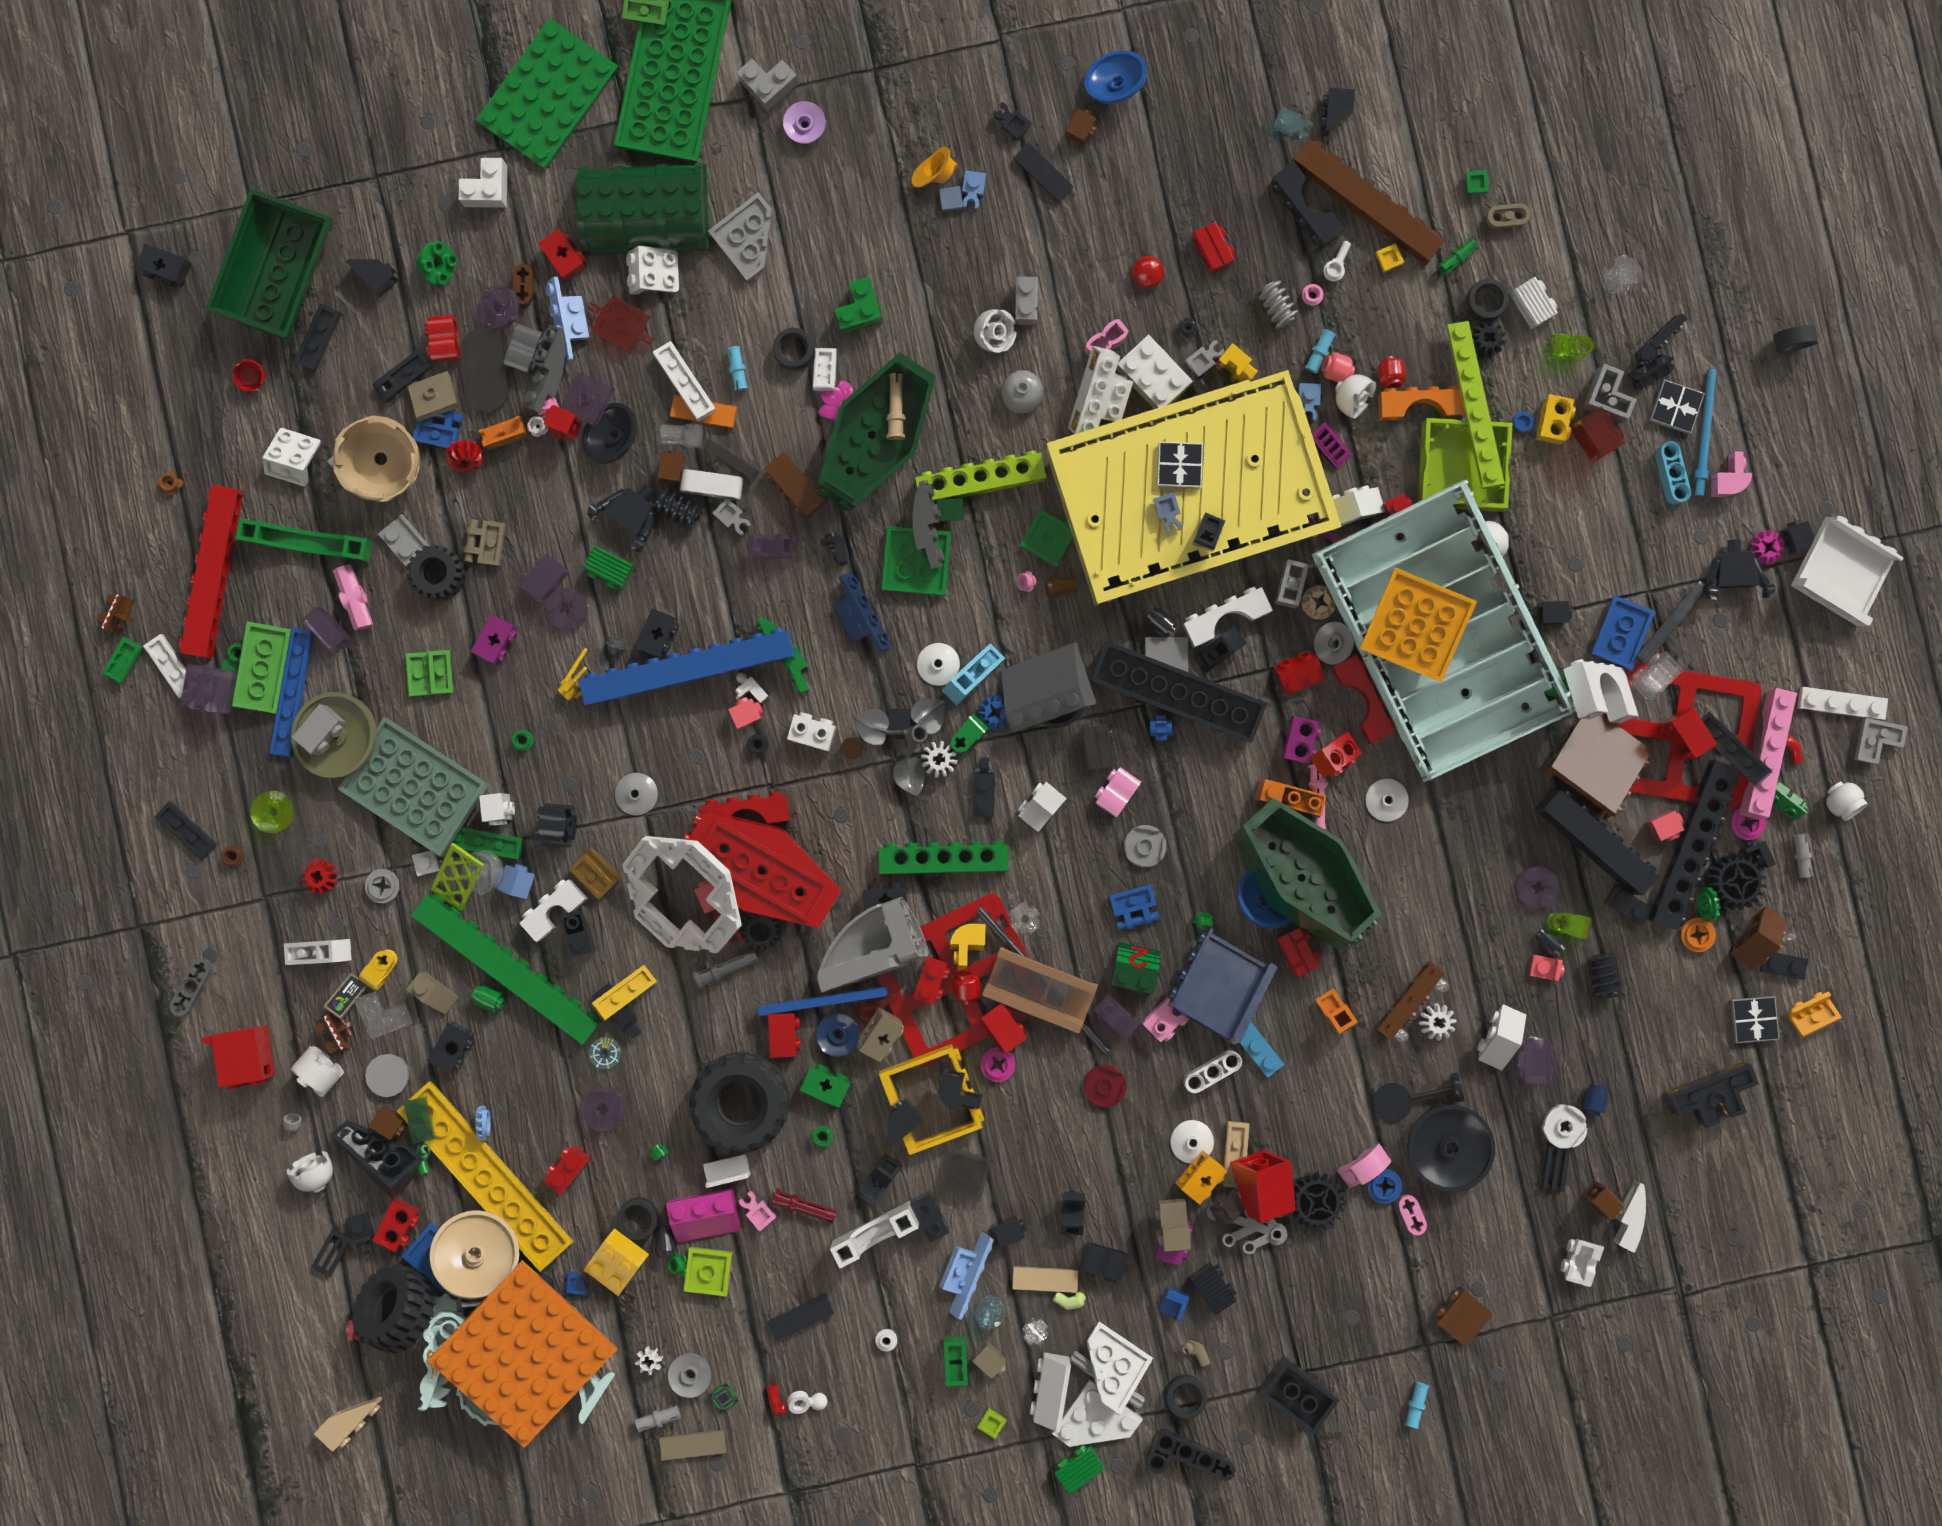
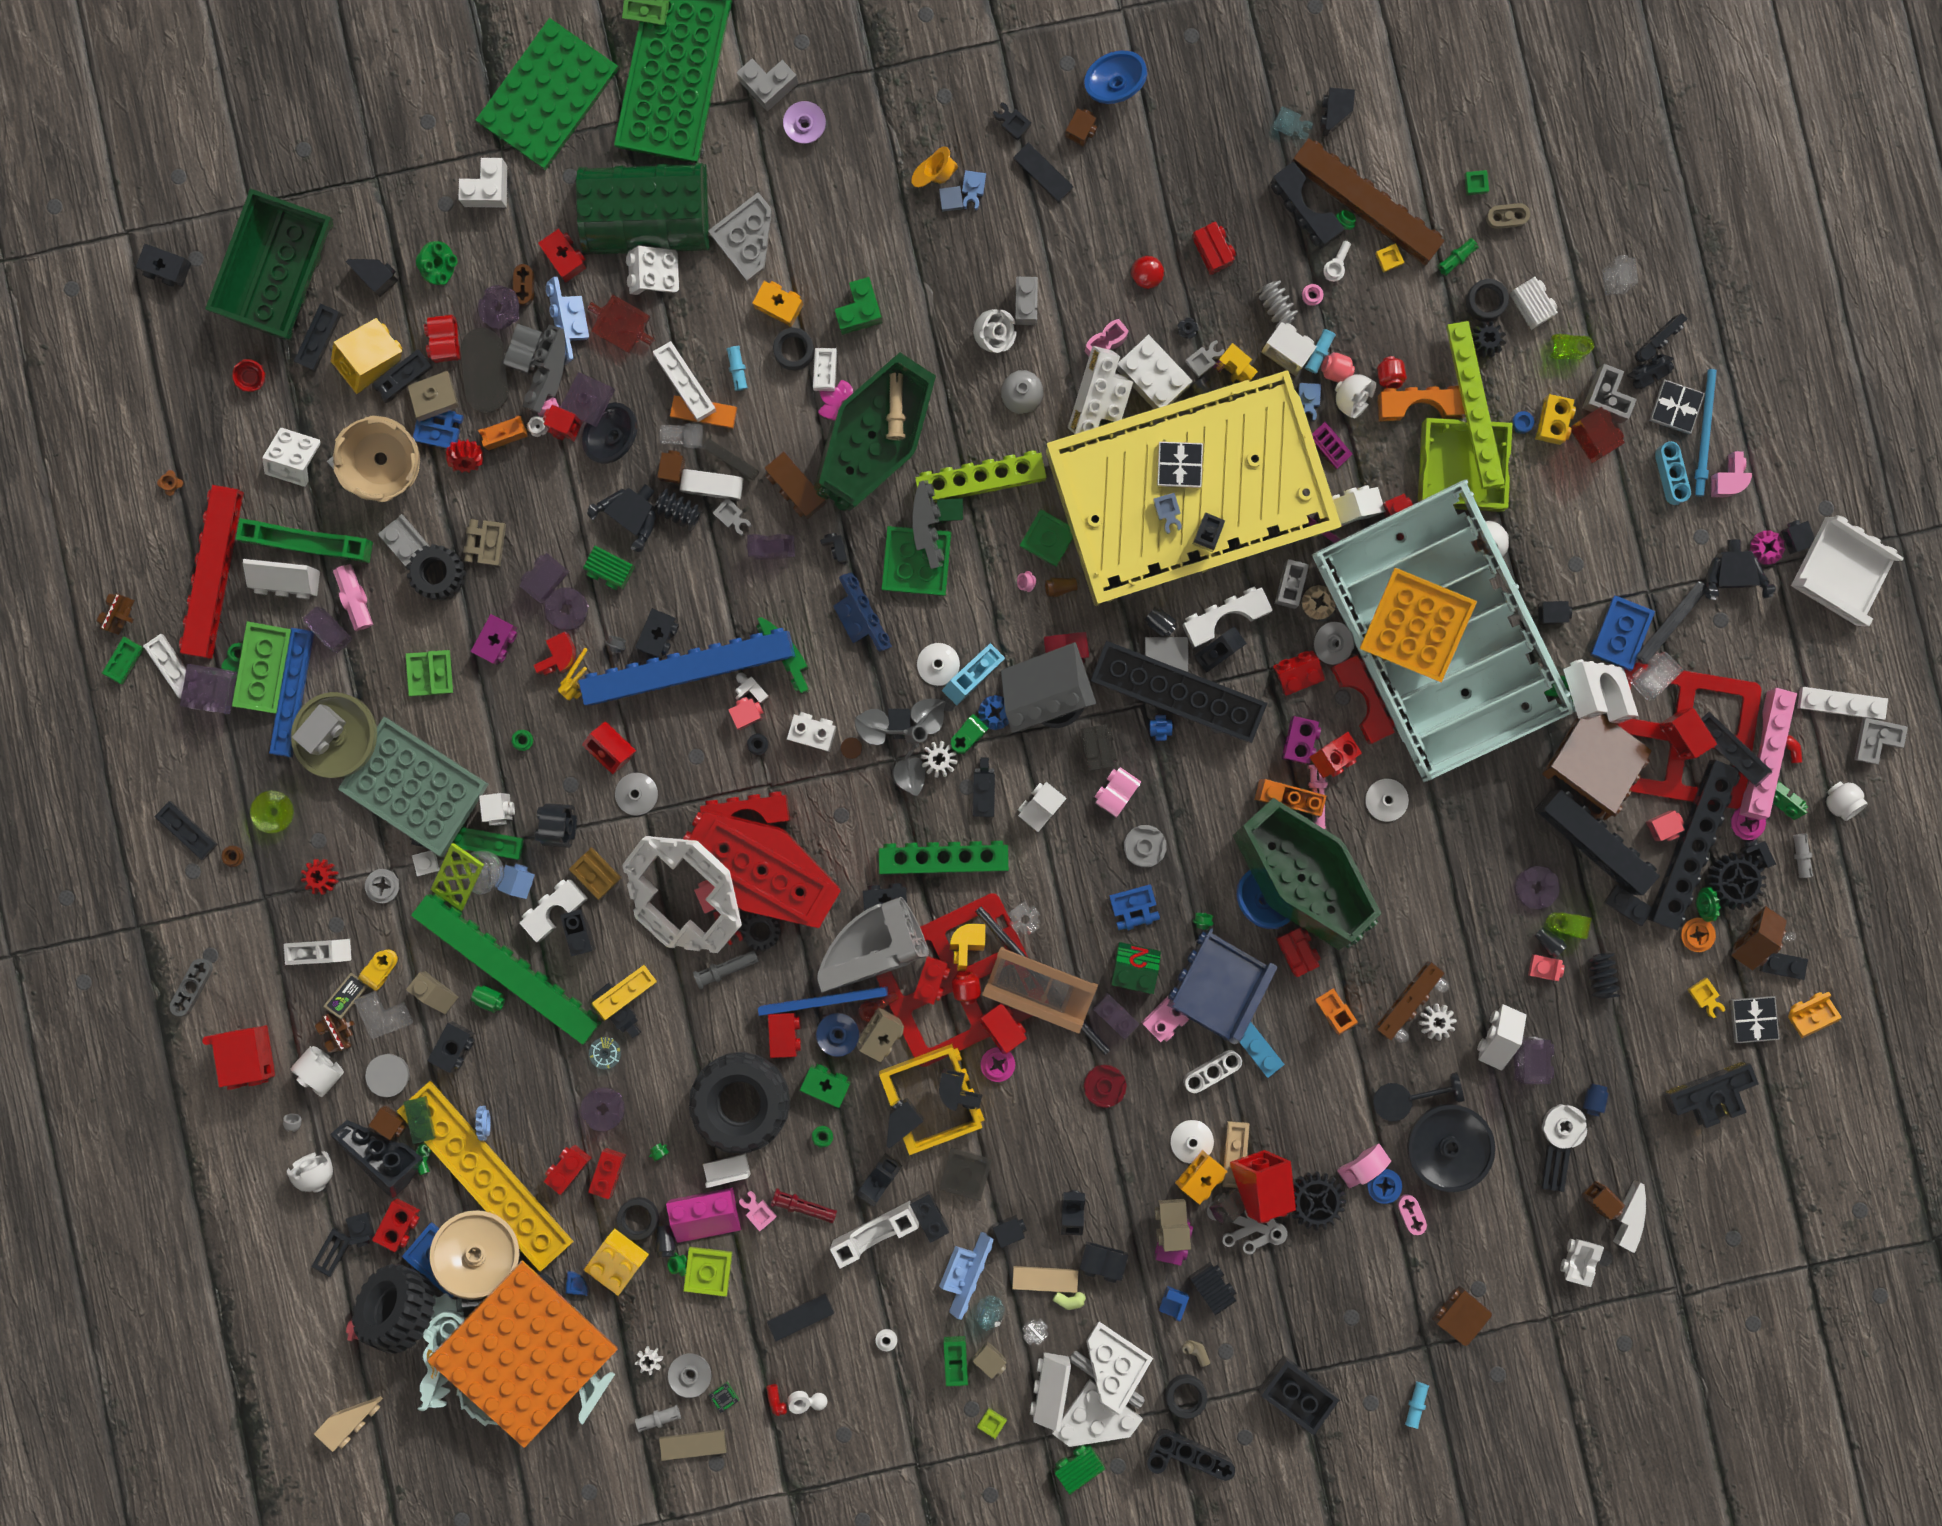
black tyre [1773,325,1818,352] -> none
none -> white slope [243,559,320,599]
none -> yellow slope [331,318,402,394]
none -> red brick [533,632,576,676]
none -> red brick [582,721,636,774]
none -> red brick [588,1148,627,1199]
none -> light orange brick [752,281,803,327]
none -> dark red brick [1044,632,1089,663]
none -> white brick [1262,322,1317,376]
none -> green plate [1336,210,1356,230]
none -> yellow plate [1687,978,1725,1018]

